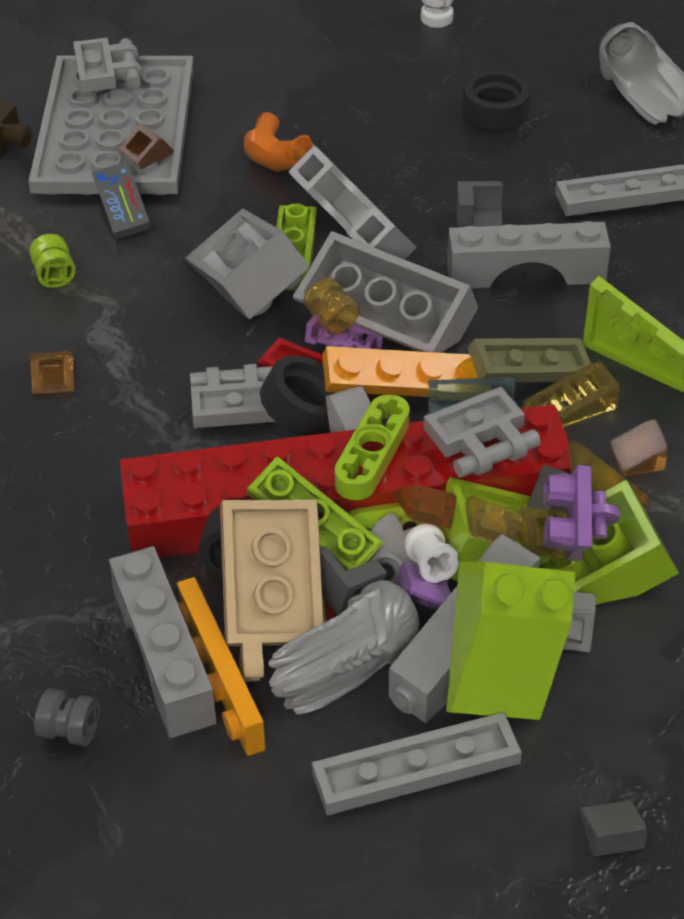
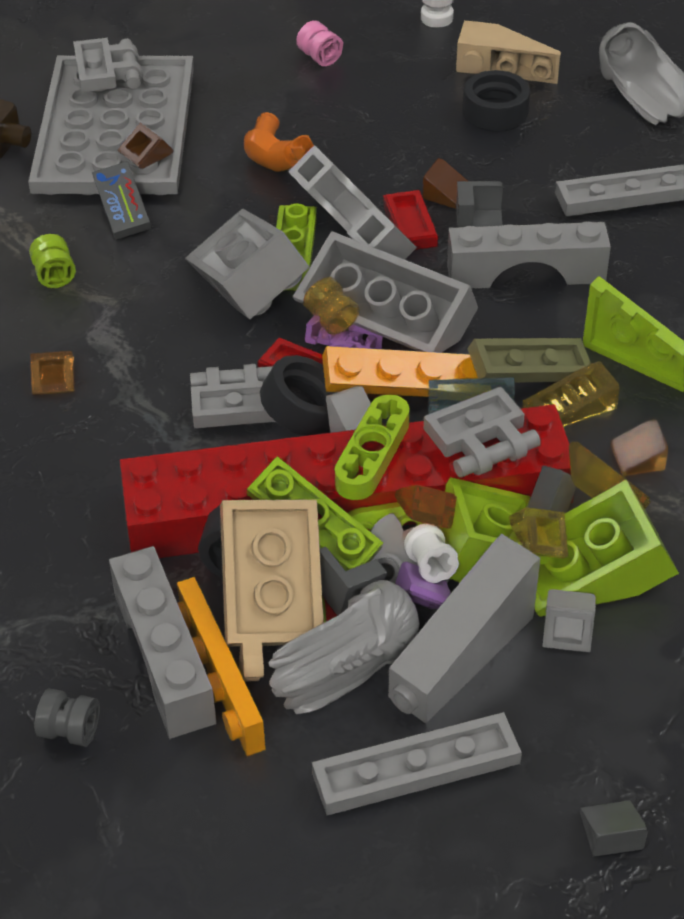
lime slope [446,561,576,720] -> none
clear yellow slope [465,496,523,543] -> none
medium lavender hips [543,465,620,561] -> none
none -> bright pink wheel [297,20,343,66]
none -> red tile [383,190,438,250]
none -> reddish brown slope [423,158,468,209]
none -> tan slope [456,20,561,84]

